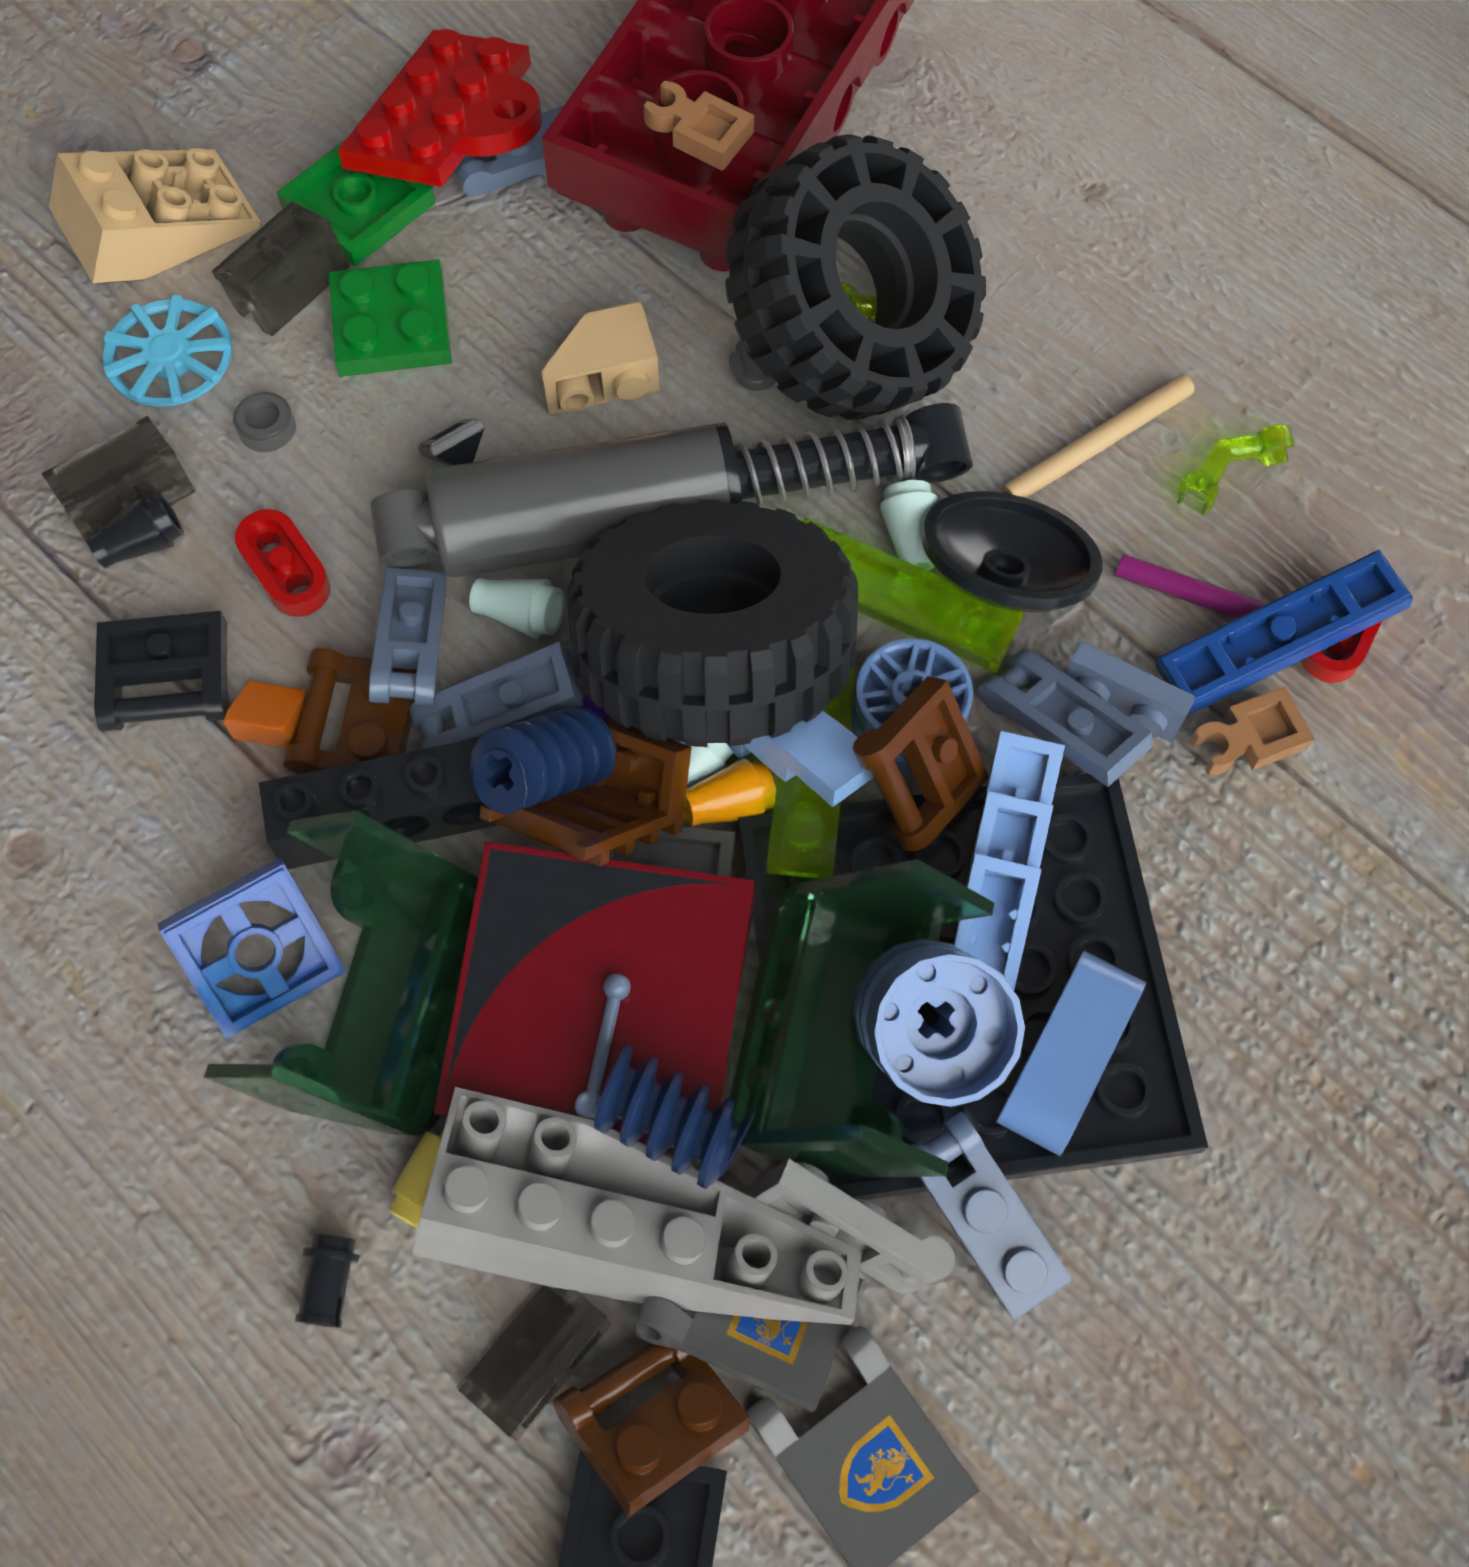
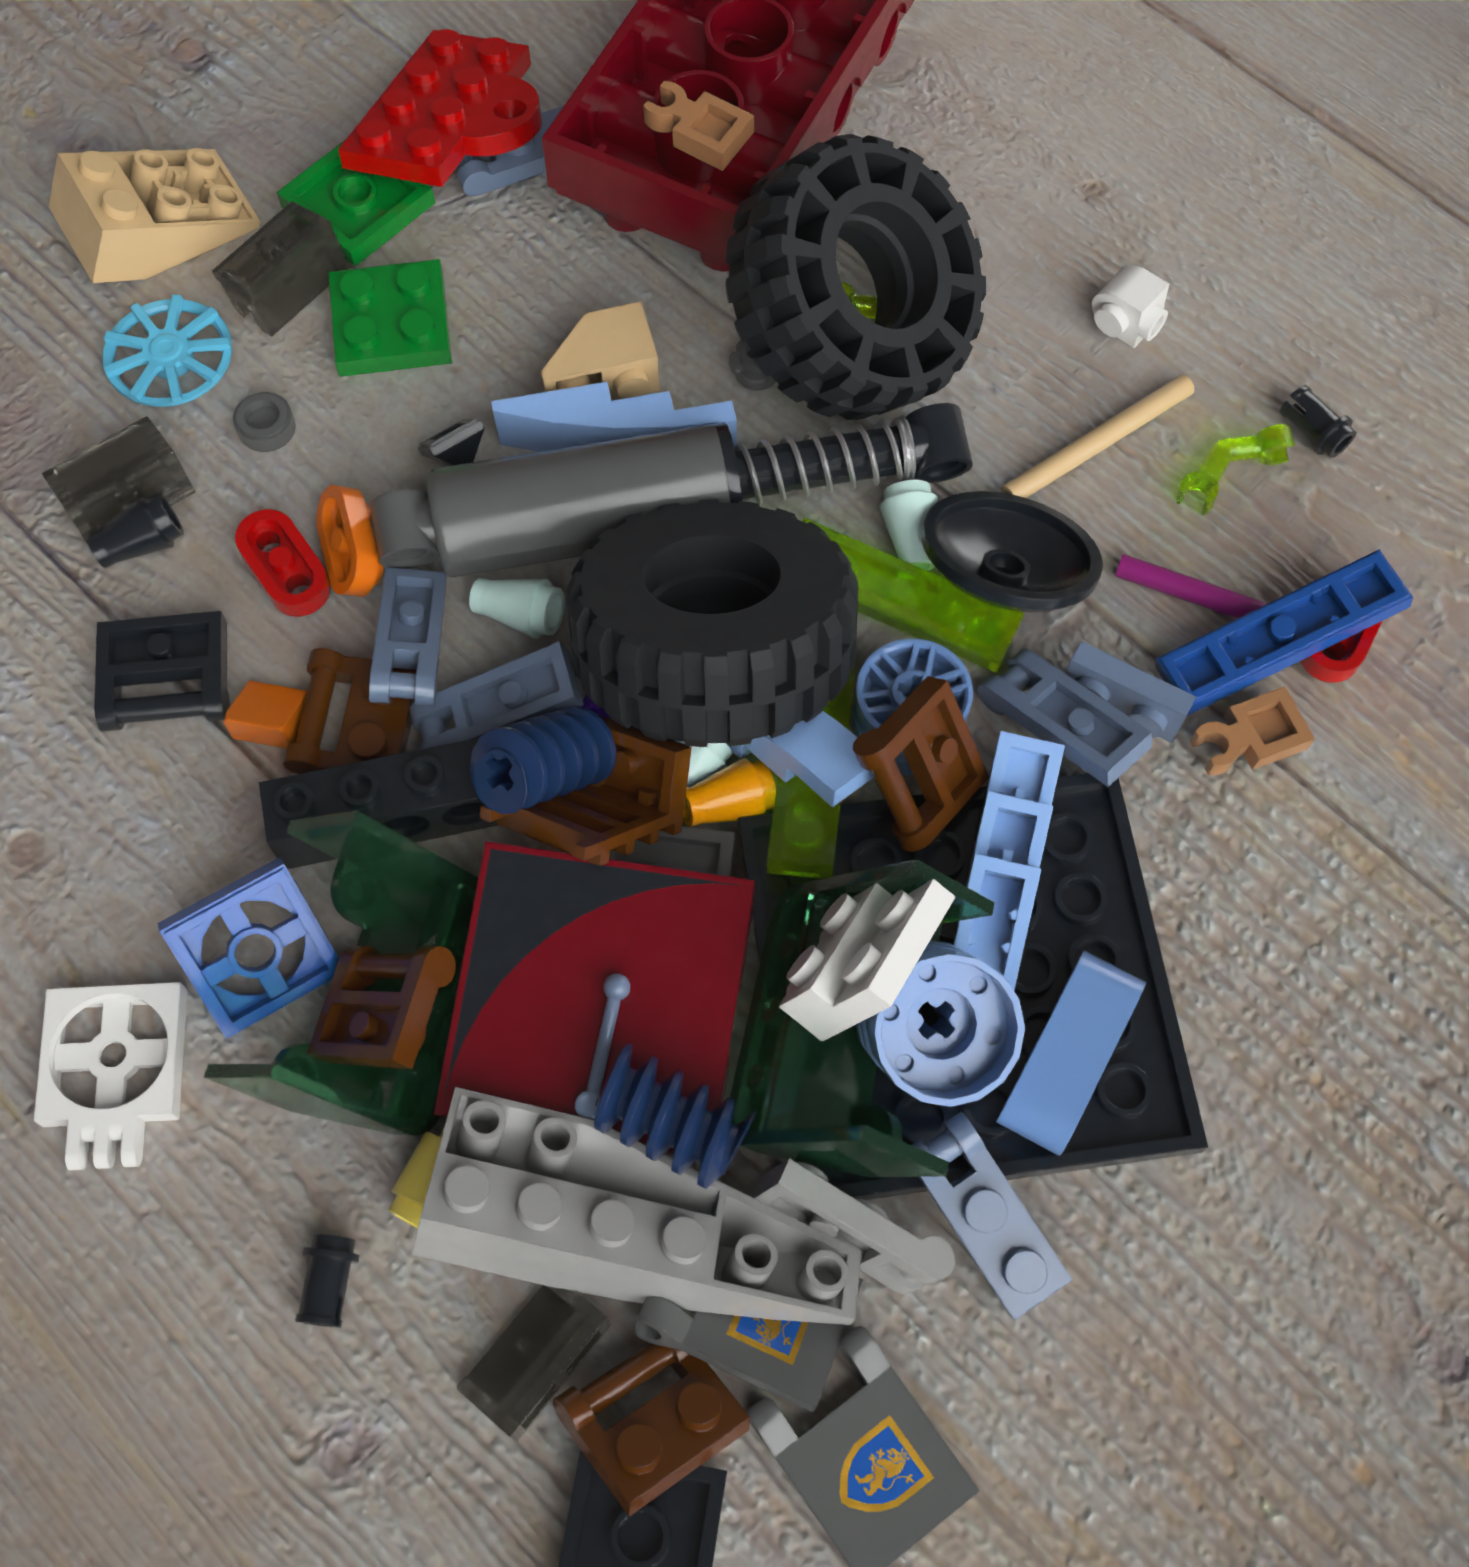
none -> white piece [34,982,188,1170]
none -> reddish brown plate [307,946,456,1069]
none -> orange plate [316,485,384,597]
none -> light blue slope [491,382,737,452]
none -> white plate [779,879,955,1042]
none -> white plate [1092,265,1169,348]
none -> black pin [1279,385,1357,458]

